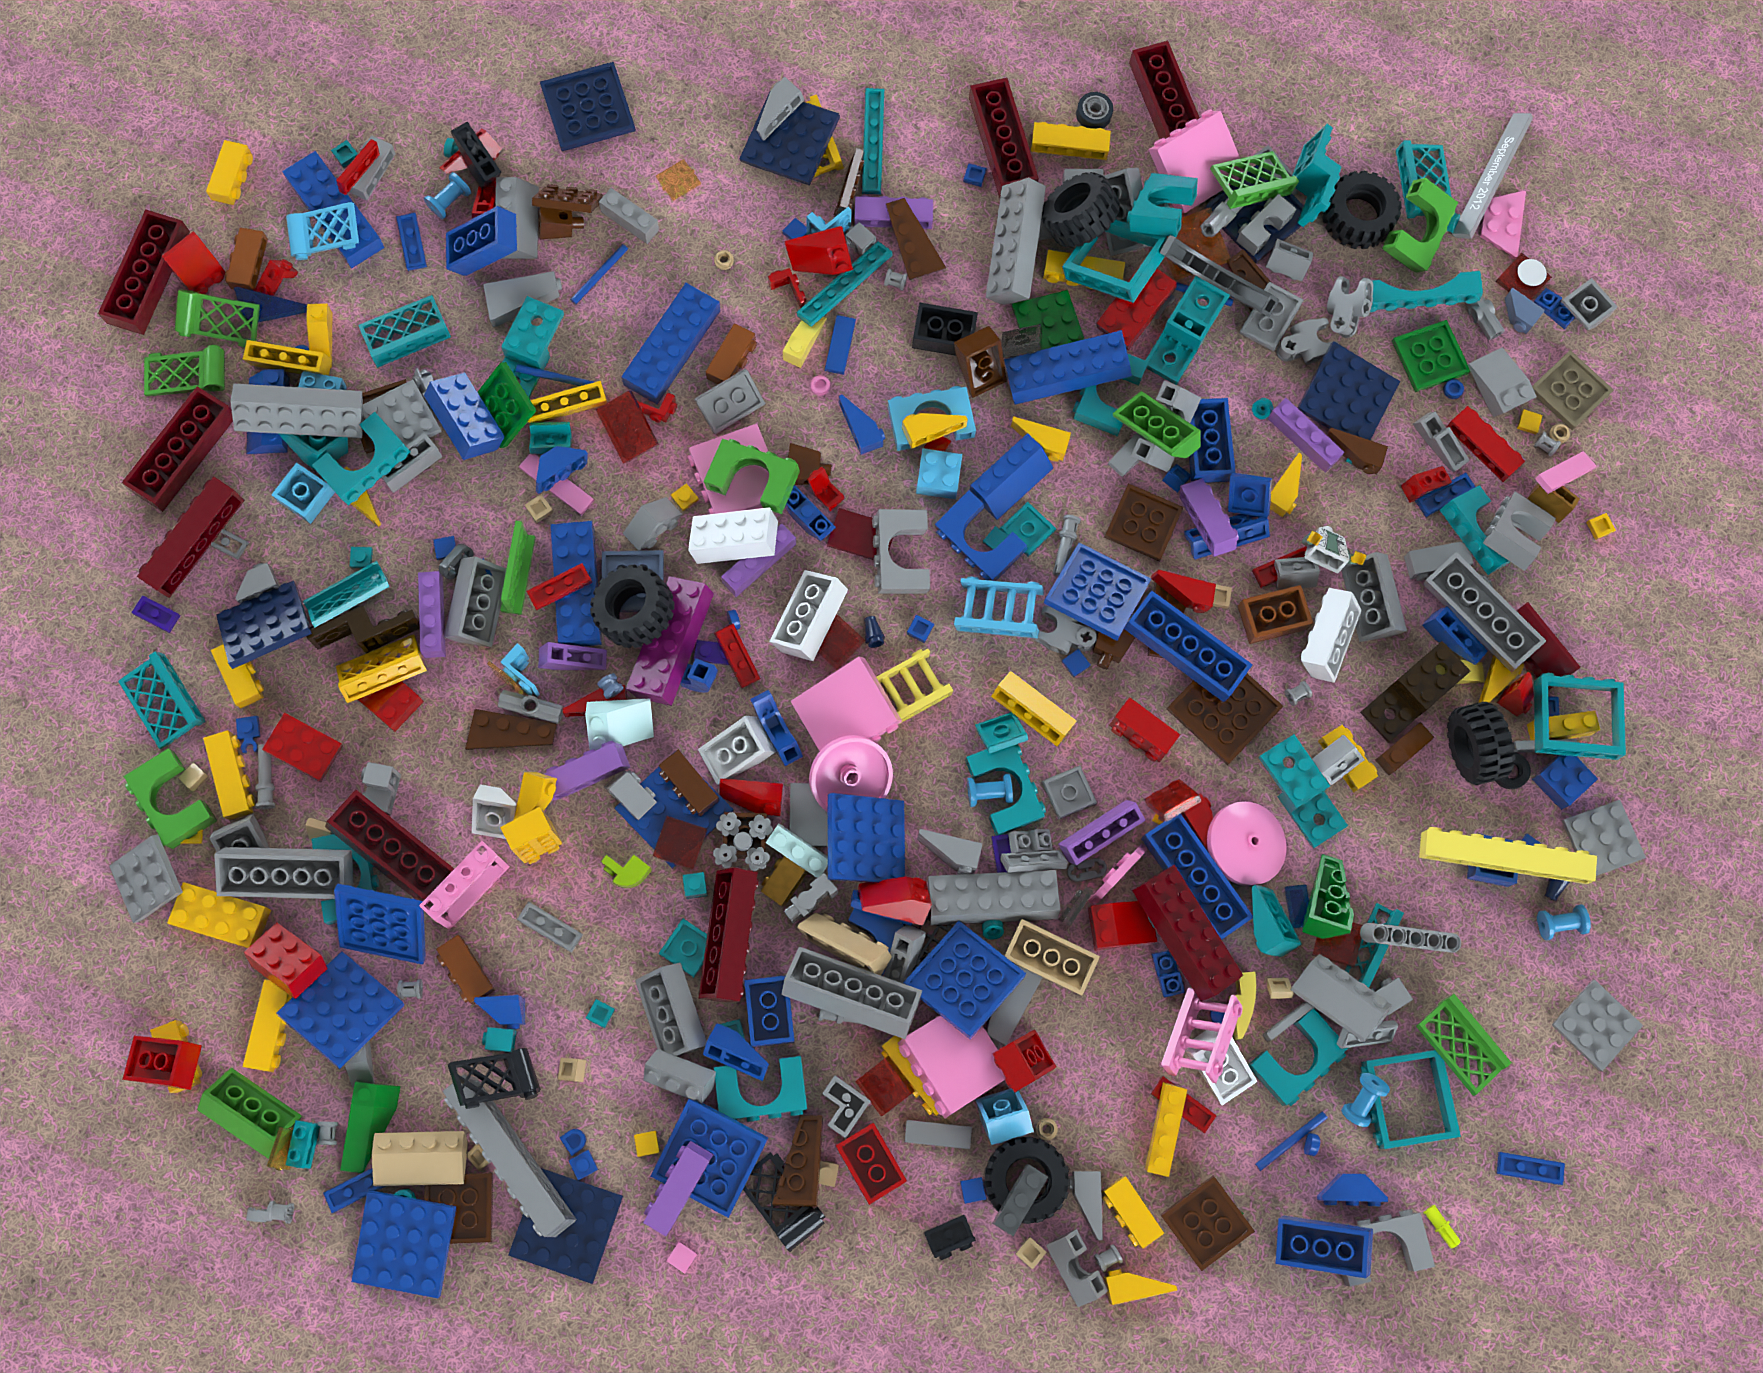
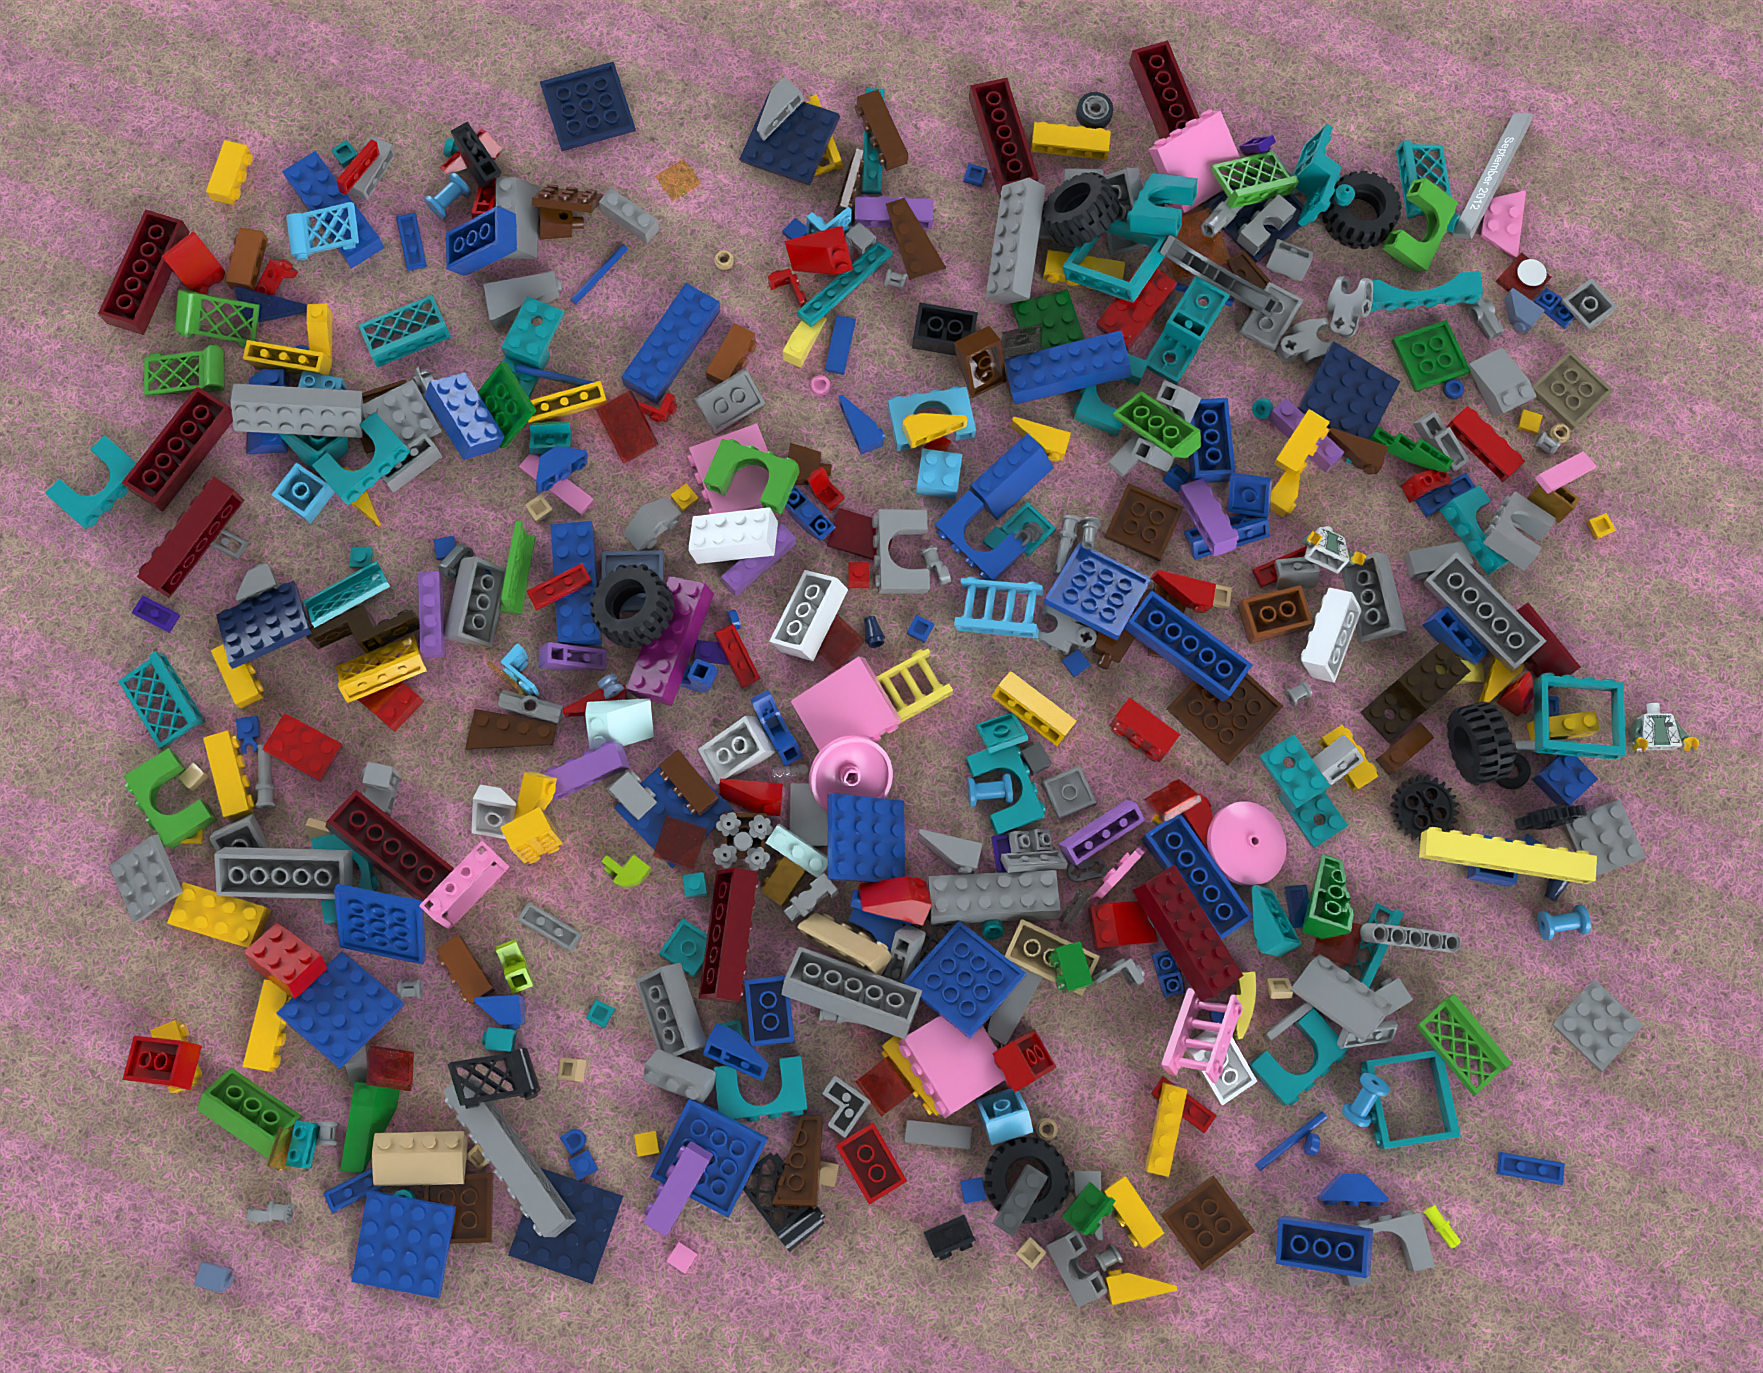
none -> teal arch [45,435,136,529]
none -> sand blue brick [194,1261,234,1293]
none -> clear red plate [366,1045,414,1091]
none -> lime brick [495,939,533,994]
none -> clear piece [772,764,808,783]
none -> red brick [848,562,869,588]
none -> reddish brown brick [855,89,908,171]
none -> light grey connector [920,545,951,586]
none -> dark grey piece [1014,522,1044,546]
none -> dark grey brick [1020,741,1052,776]
none -> green brick [1049,941,1093,994]
none -> green bracket [1061,1182,1116,1236]
none -> light grey pin [1081,516,1101,549]
none -> light grey bracket [1091,958,1145,988]
none -> dark purple plate [1239,135,1276,155]
none -> yellow brick [1274,409,1330,477]
none -> teal tile [1334,184,1355,206]
none -> green slope [1370,426,1453,473]
none -> black gear [1390,775,1460,841]
none -> black gear [1514,805,1587,831]
none -> torso [1628,703,1699,752]

